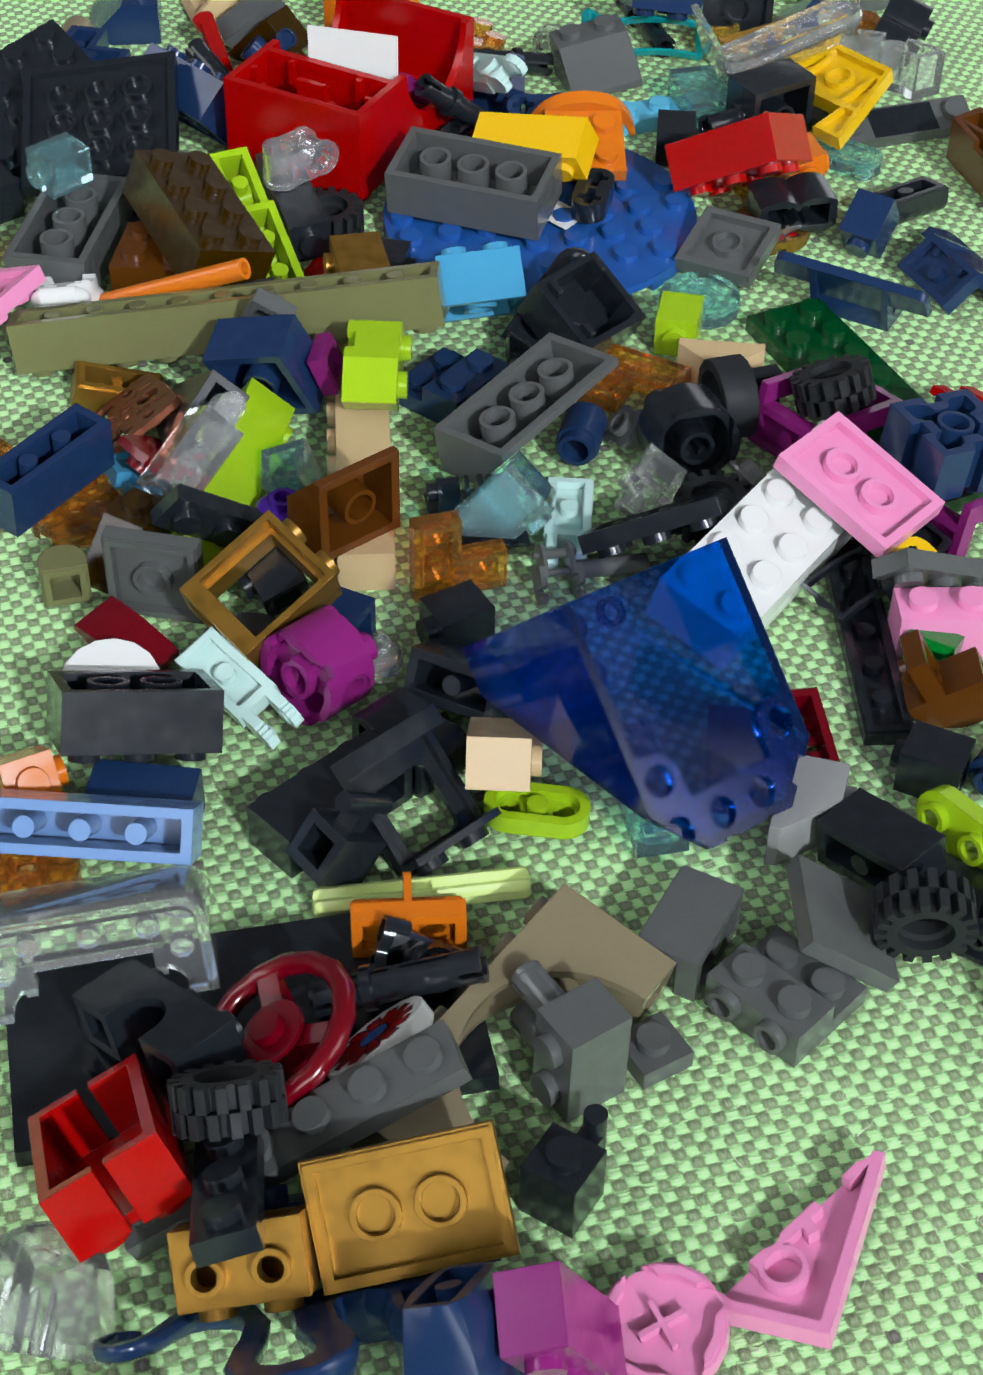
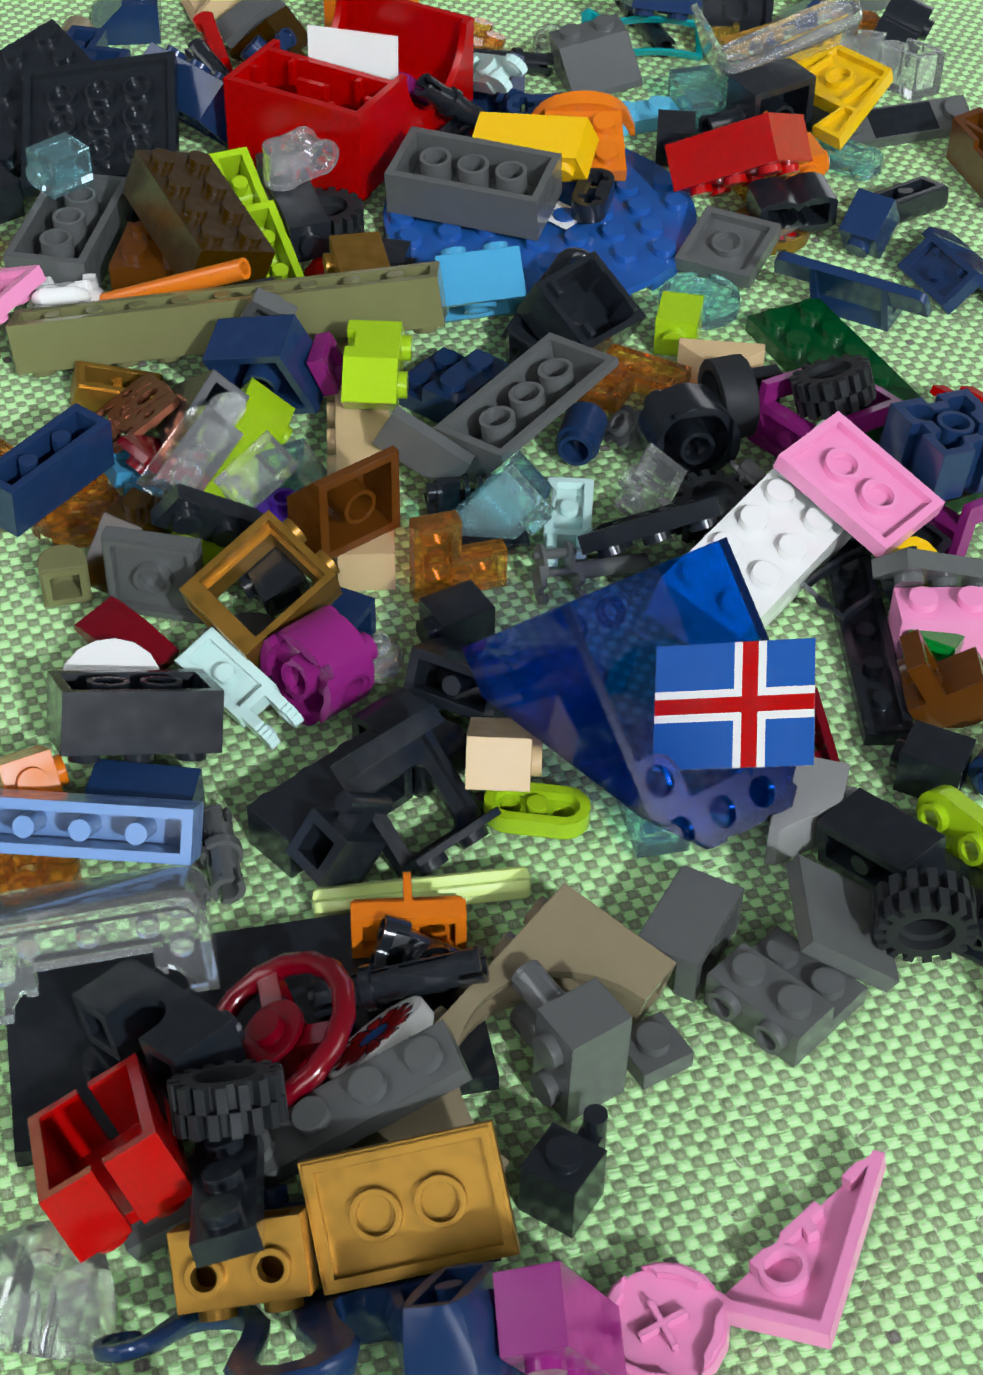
none -> dark grey pin [200,804,246,904]
none -> clear brick [213,430,299,508]
none -> dark grey tile [372,406,475,483]
none -> sticker [652,638,816,771]

